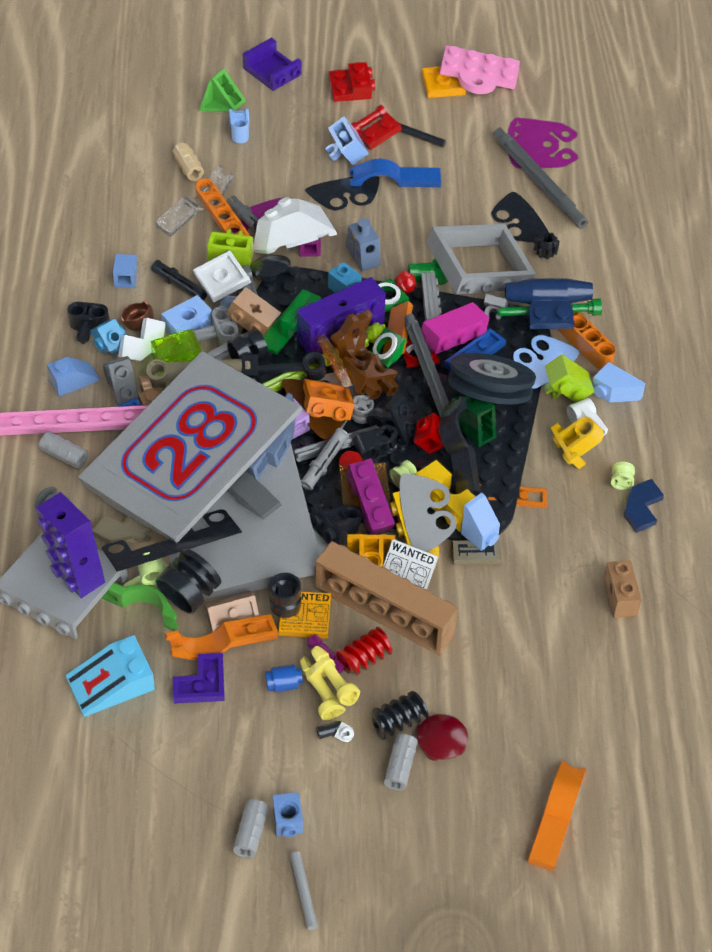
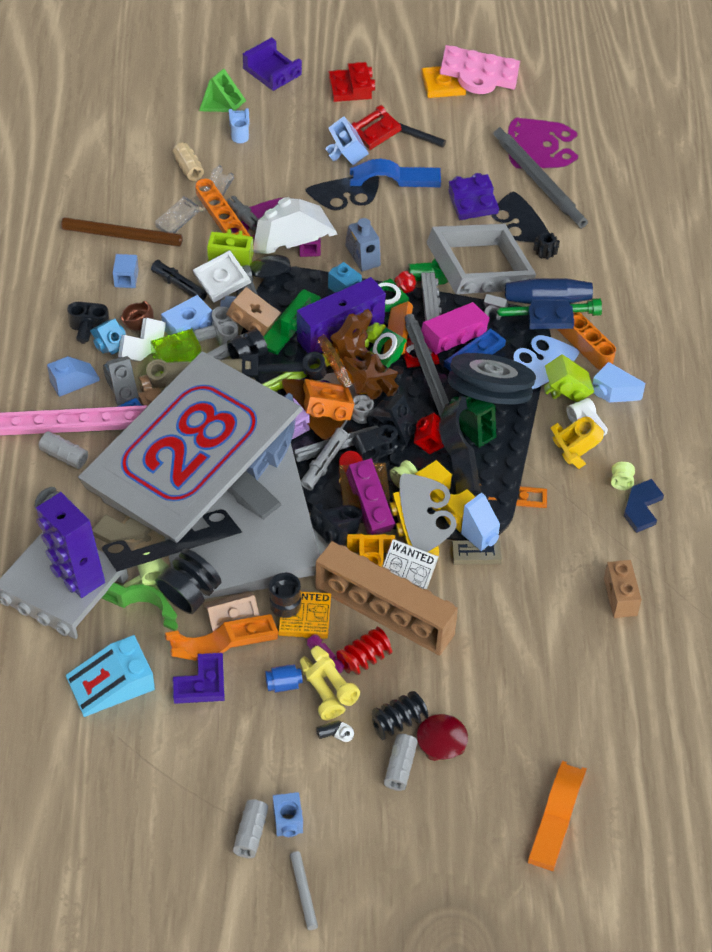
none -> reddish brown axle [61,217,183,247]
none -> dark purple plate [448,173,499,220]

